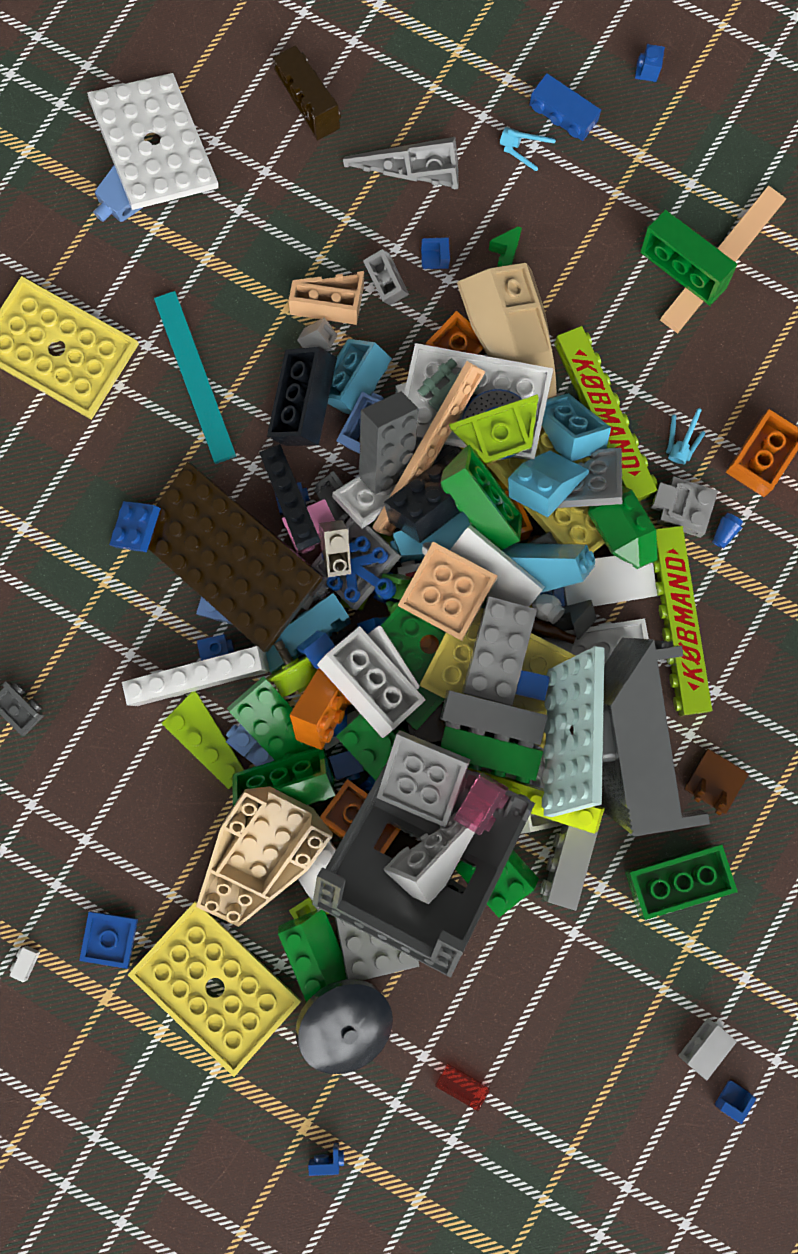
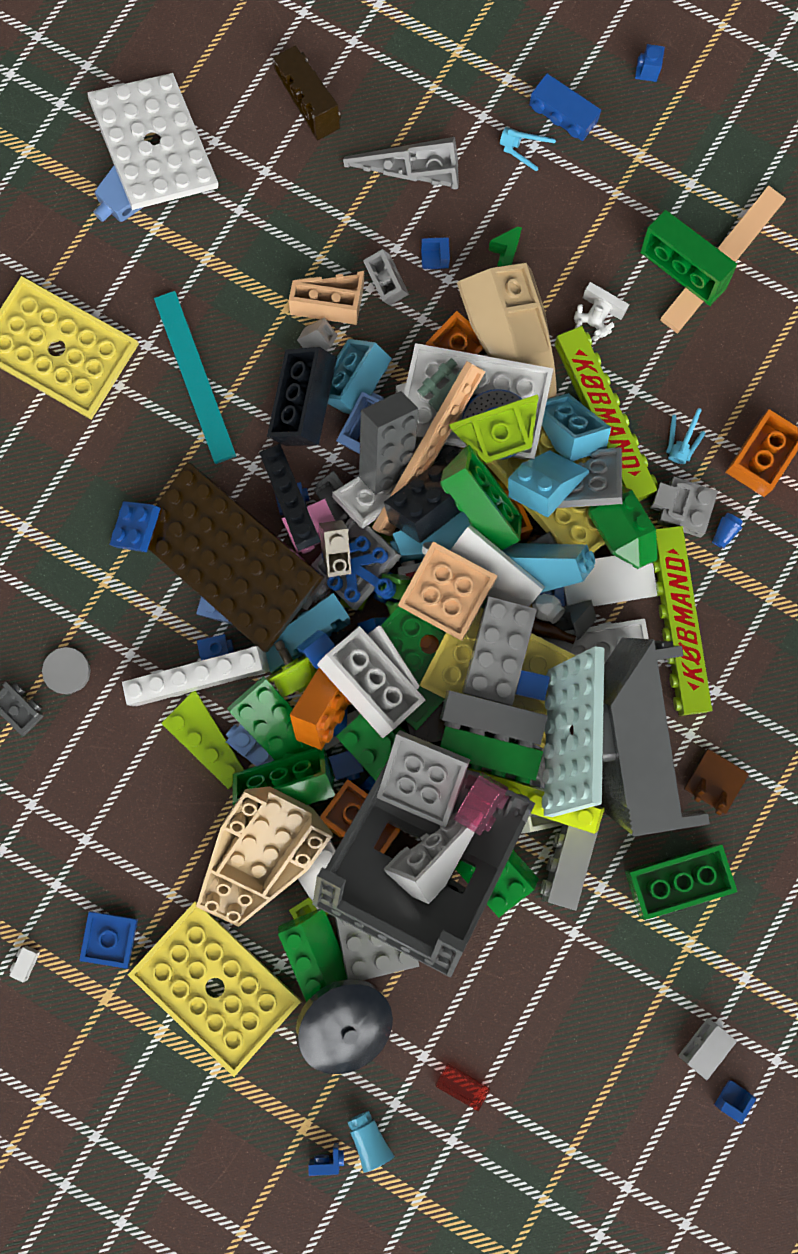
none -> light grey tile [42,647,91,695]
none -> medium azure plant [347,1111,395,1173]
none -> white piece [574,282,629,341]

